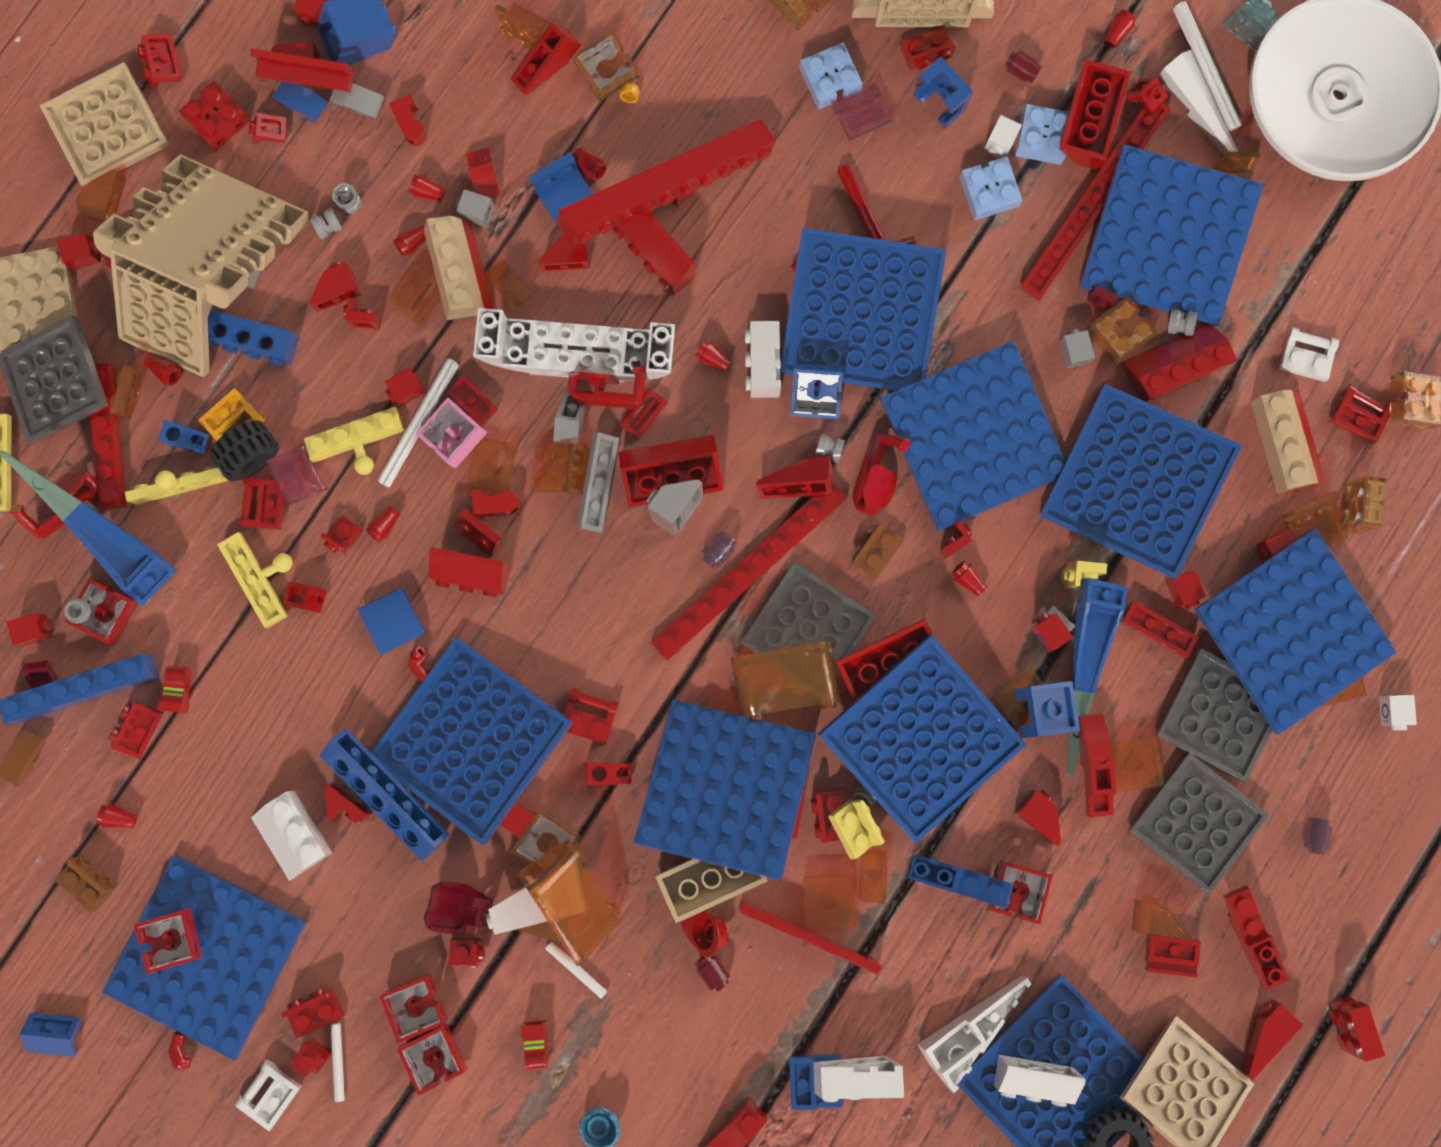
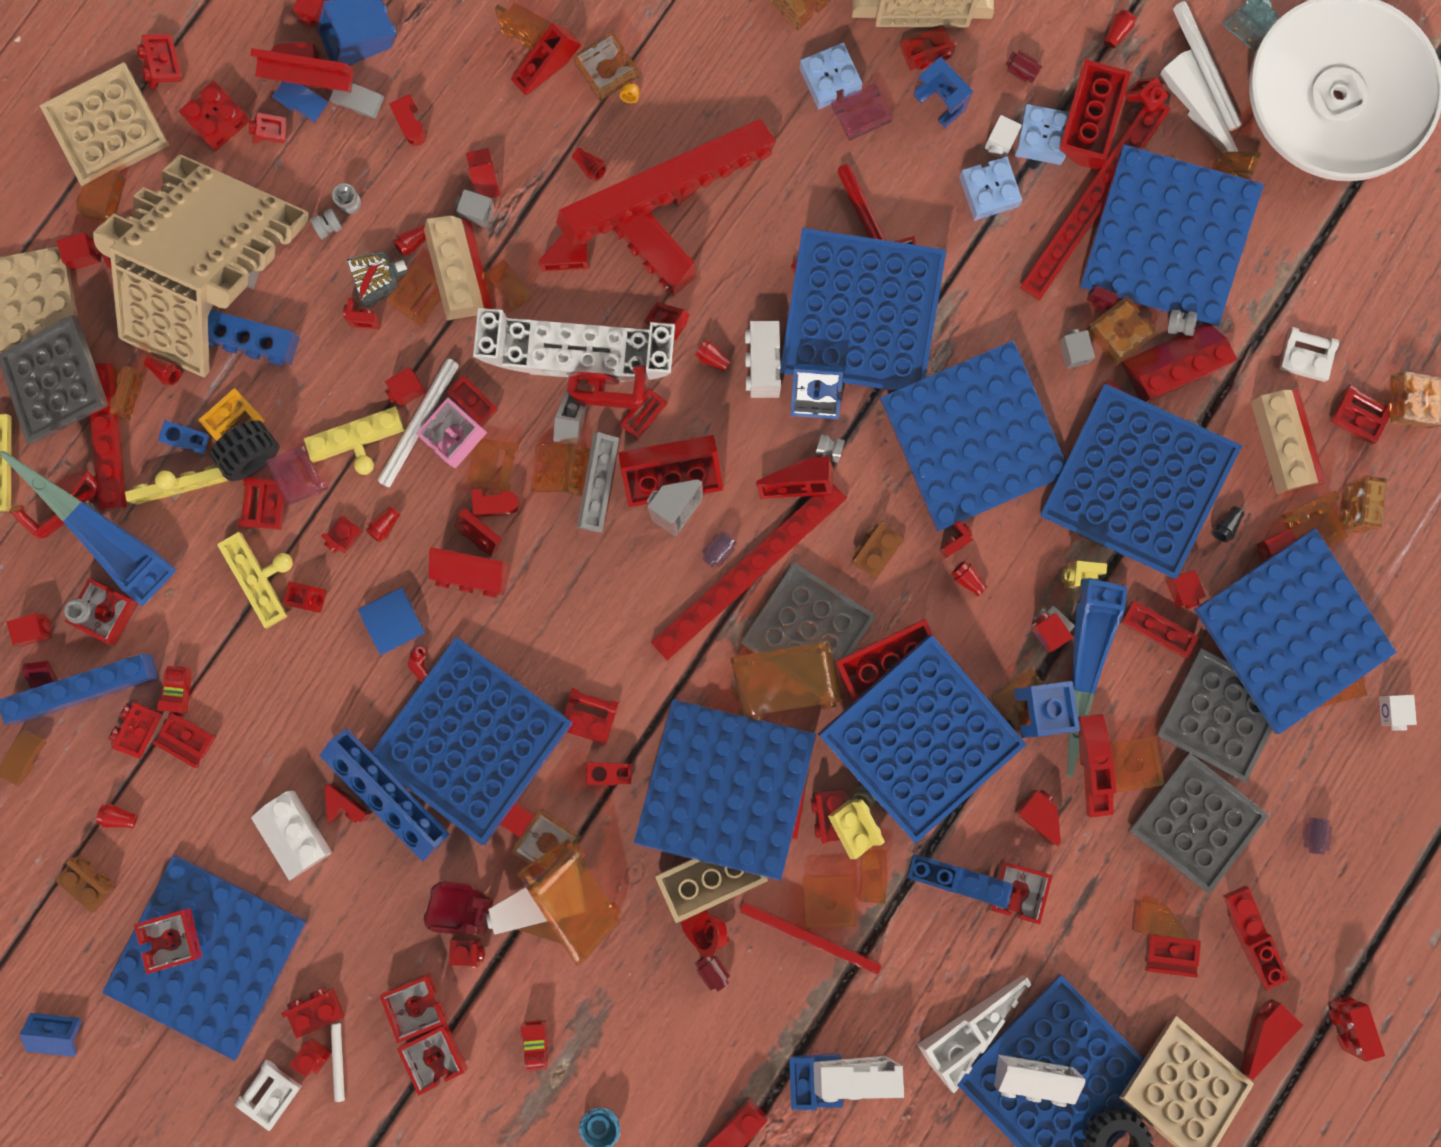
red arm [168,1032,191,1071] -> none
red slope [309,262,362,312] -> none
red cone [408,174,446,202] -> none
blue bracket [529,152,593,225] -> none
white bar [545,941,607,999] -> none
red piece [853,433,910,516] -> none
none -> red plate [152,712,216,768]
none -> torso [347,252,409,307]
none -> red slope [645,302,690,340]
none -> black cone [1211,506,1245,543]

